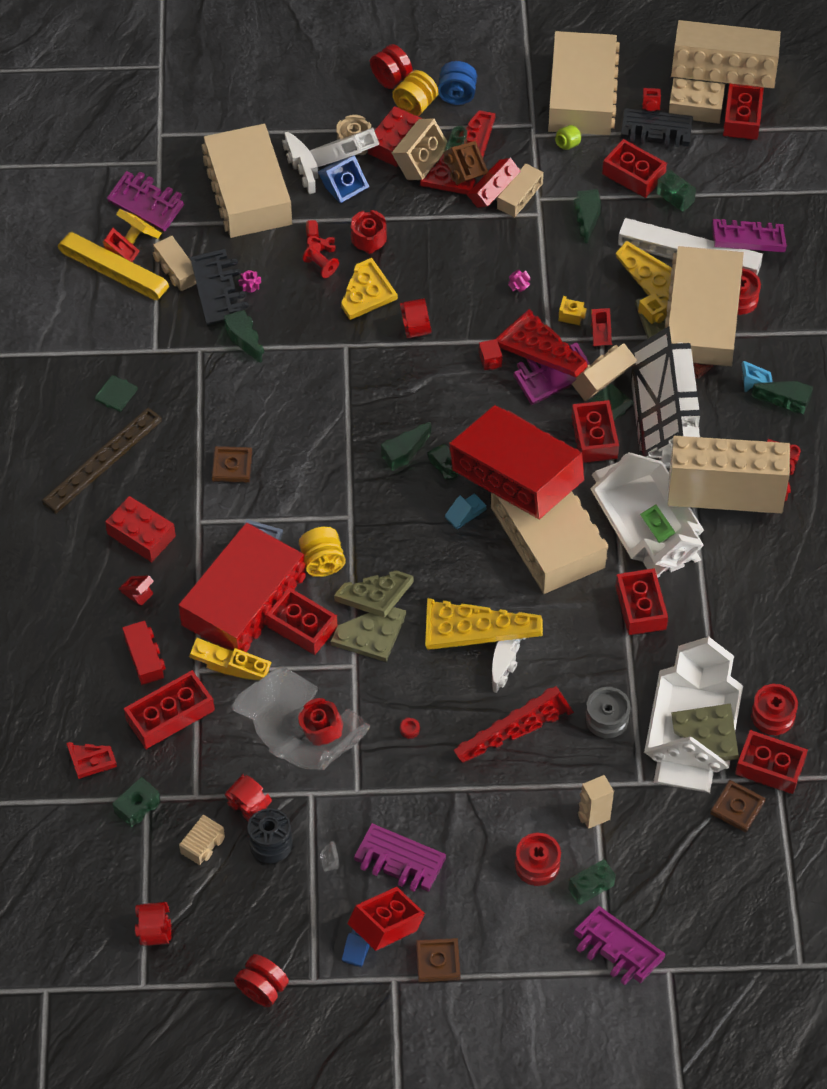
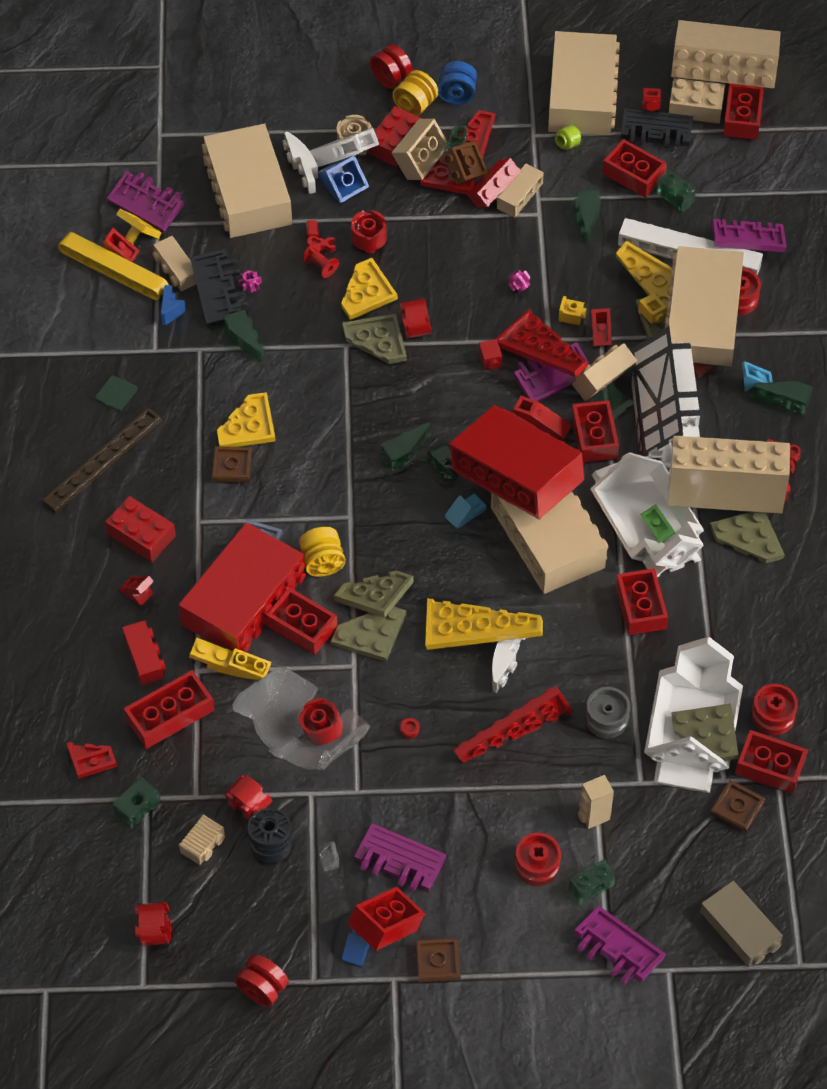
none -> blue slope [161,285,186,325]
none -> yellow plate [217,392,275,447]
none -> olive plate [342,314,407,364]
none -> red slope [513,396,572,441]
none -> dark tan brick [700,880,783,967]
none -> olive plate [710,512,785,563]

